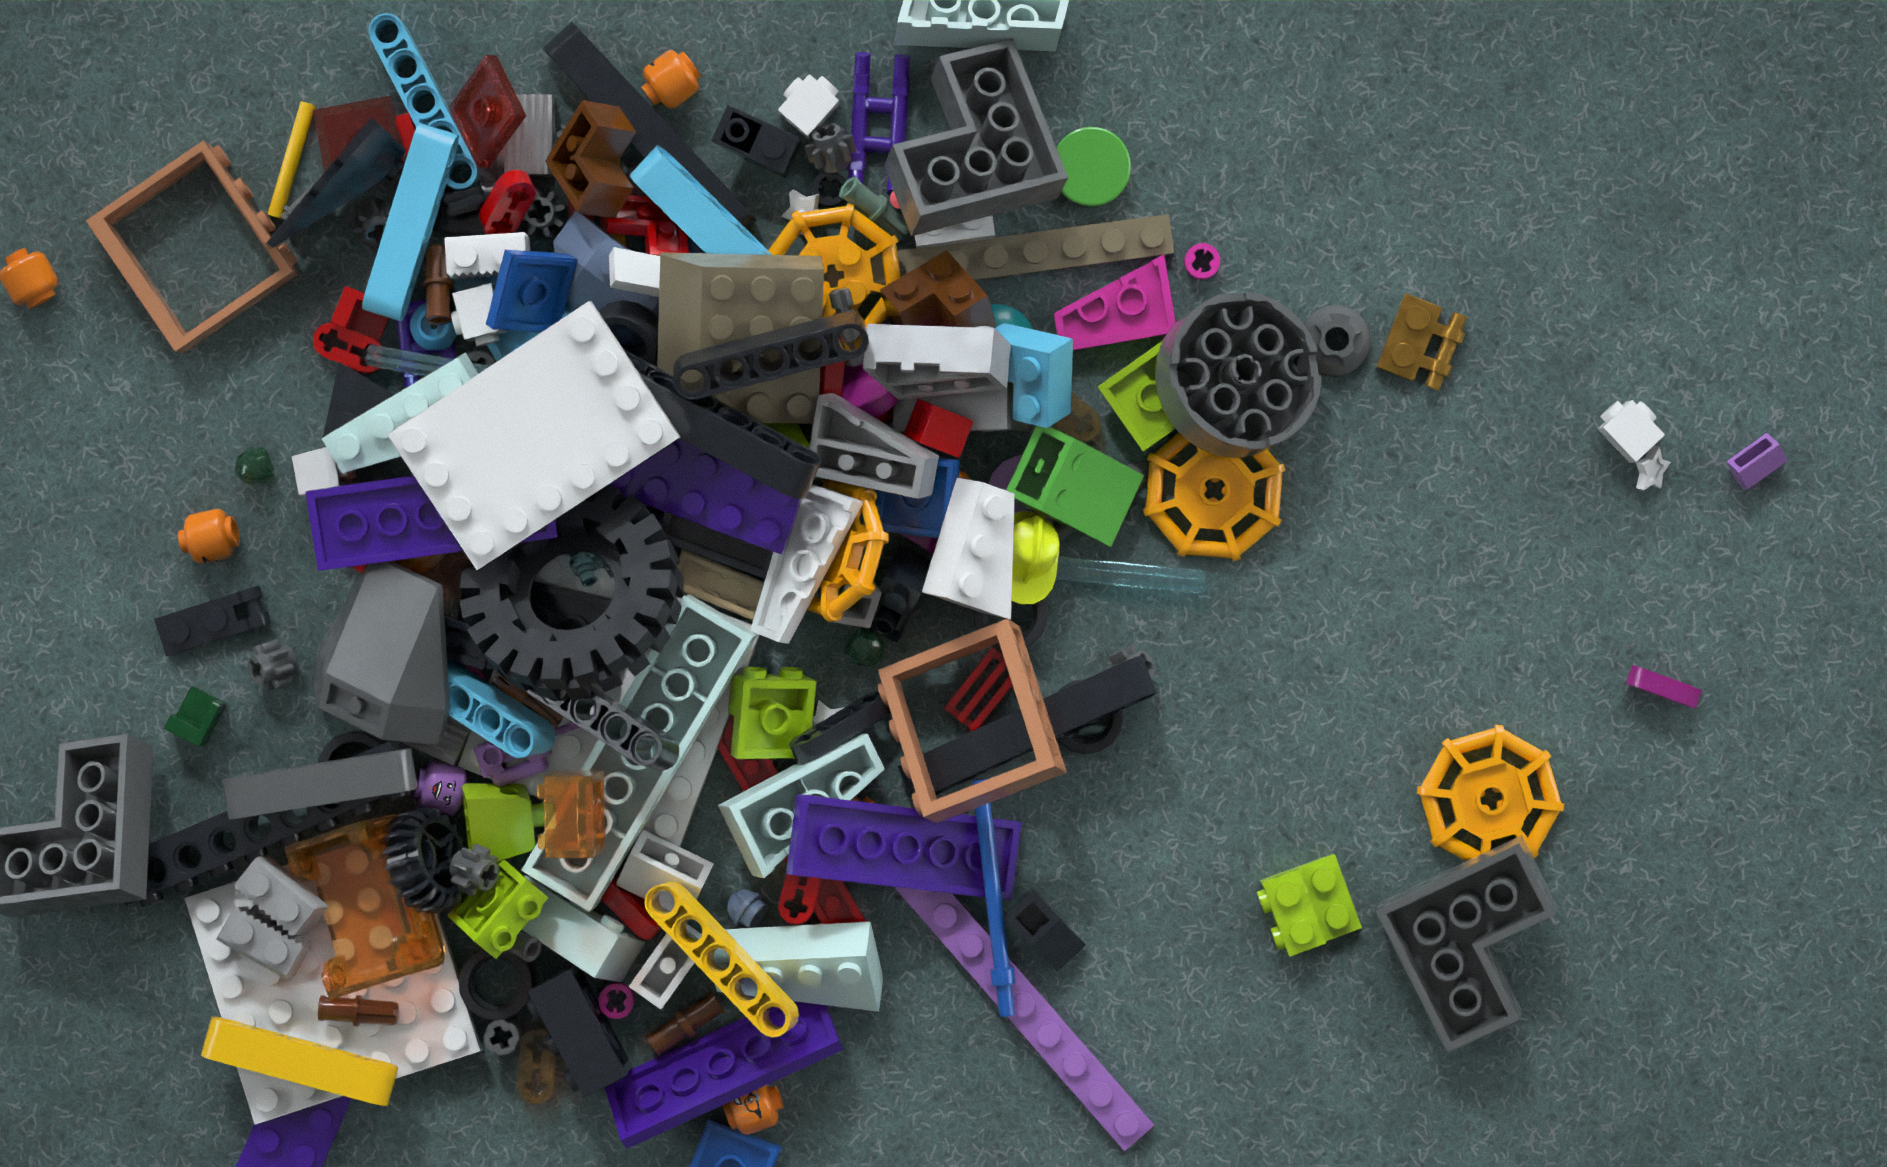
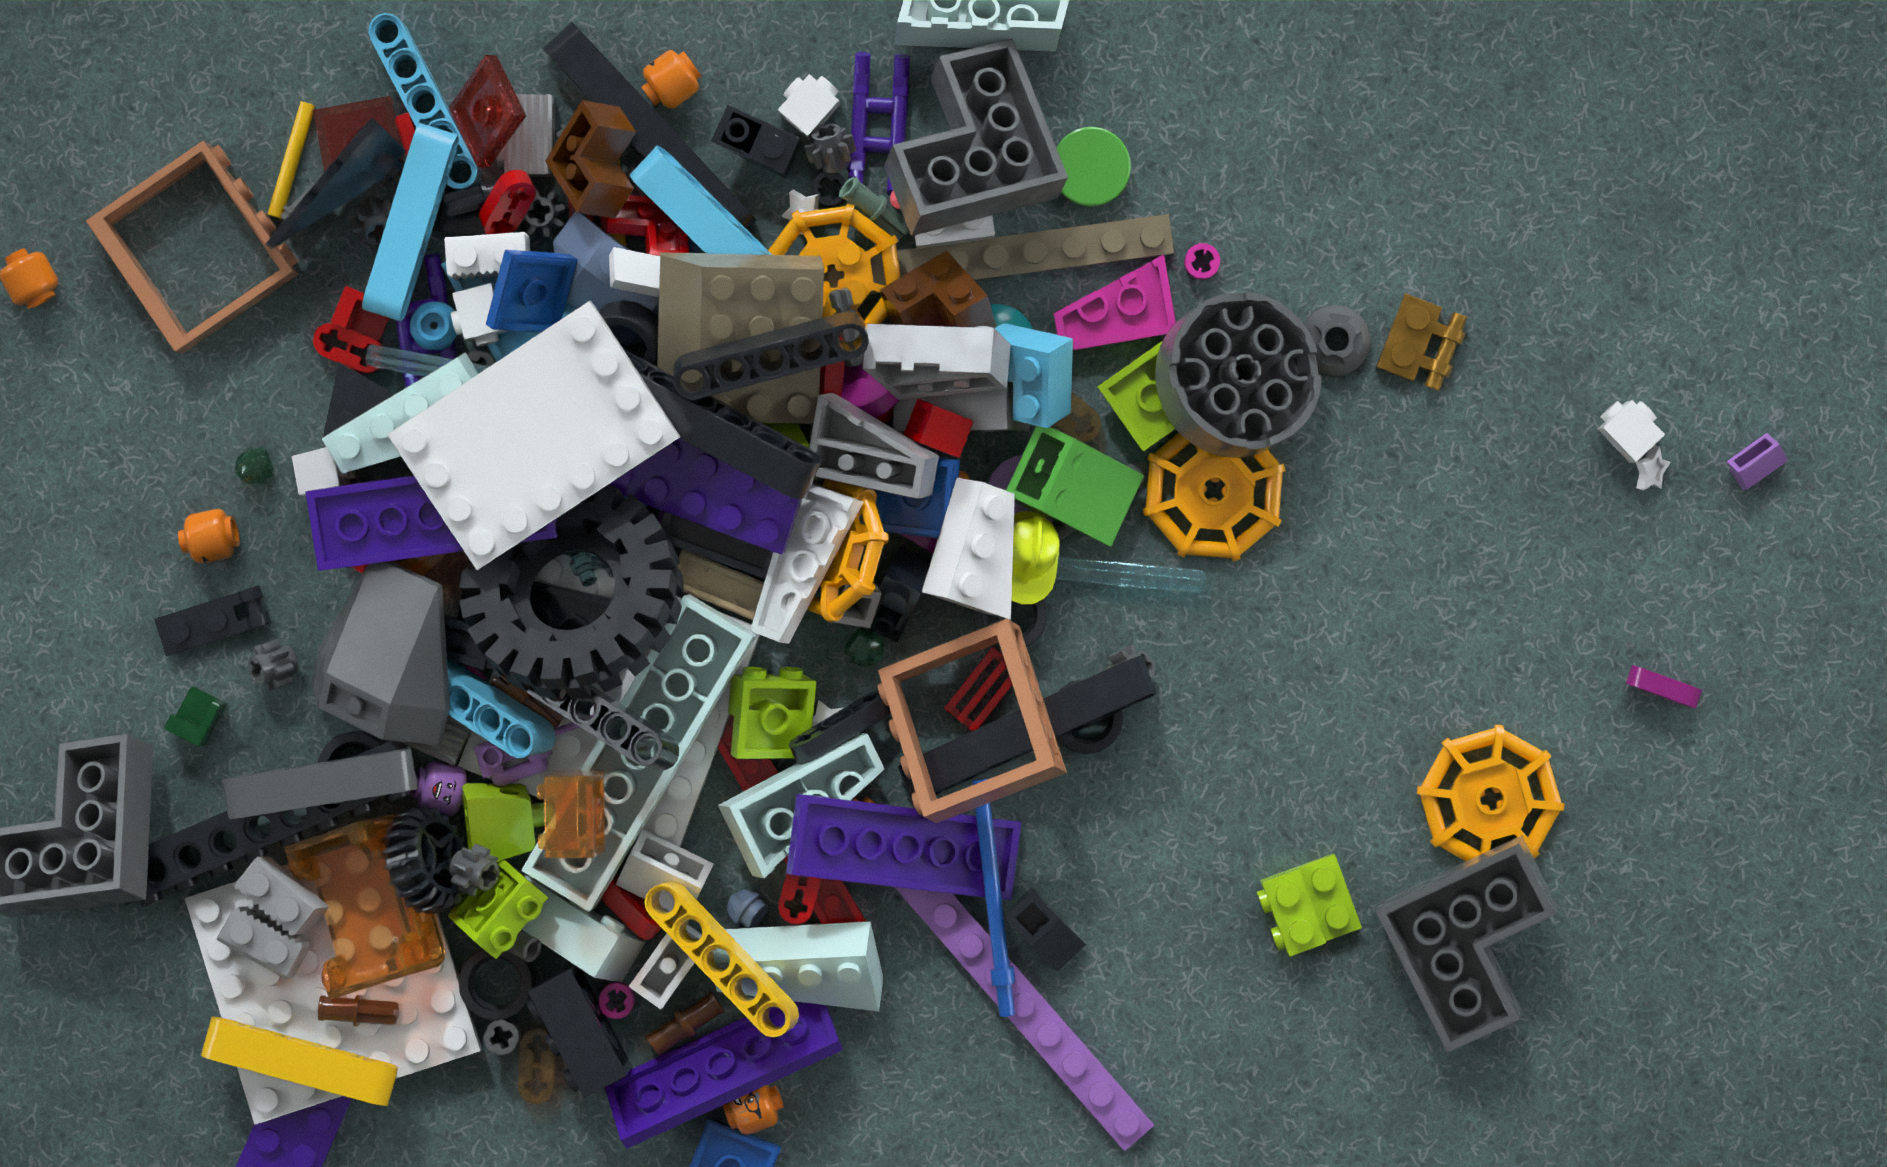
reddish brown axle [422,244,454,325] -> none

